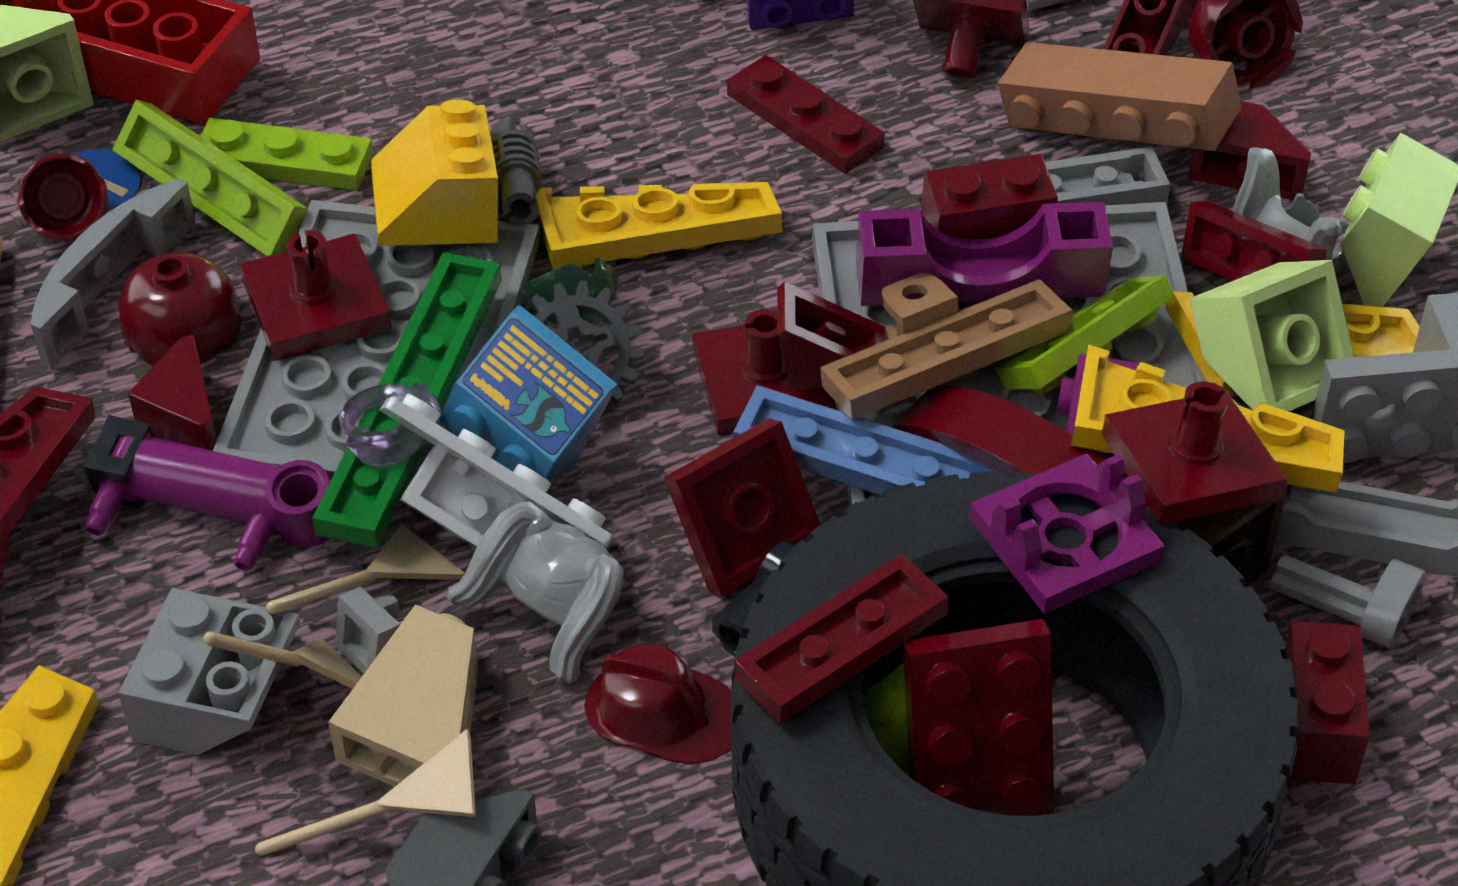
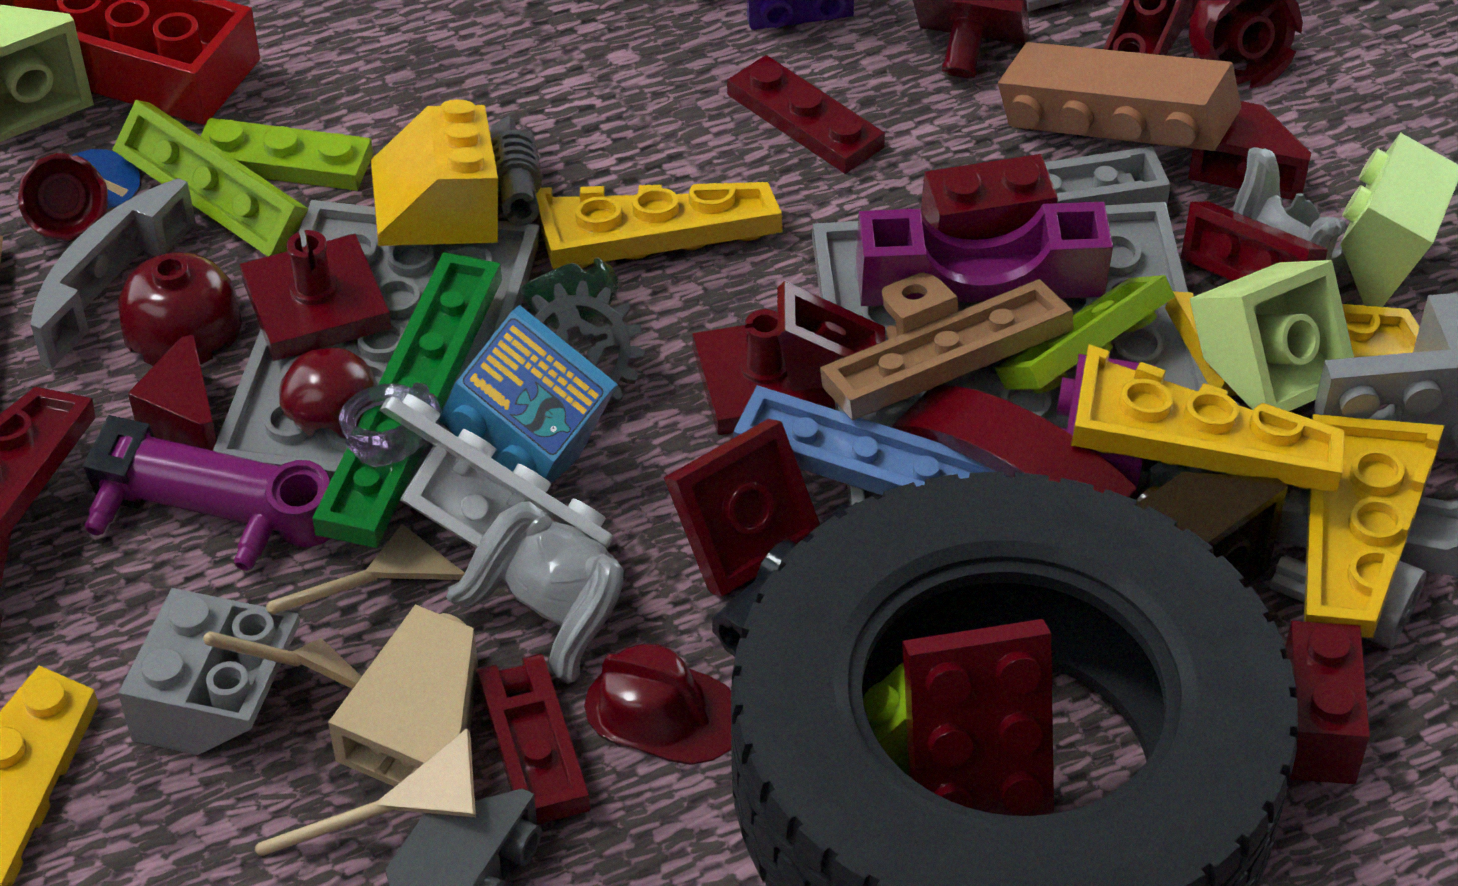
light grey tile [334,586,403,674] -> none
dark red plate [734,554,949,724] -> none
magenta piece [969,453,1165,614] -> none
dark red tile [1101,381,1287,525] -> none
none -> dark red hair [279,348,378,439]
none -> dark red plate [476,653,590,824]
none -> yellow wing [1304,414,1445,638]

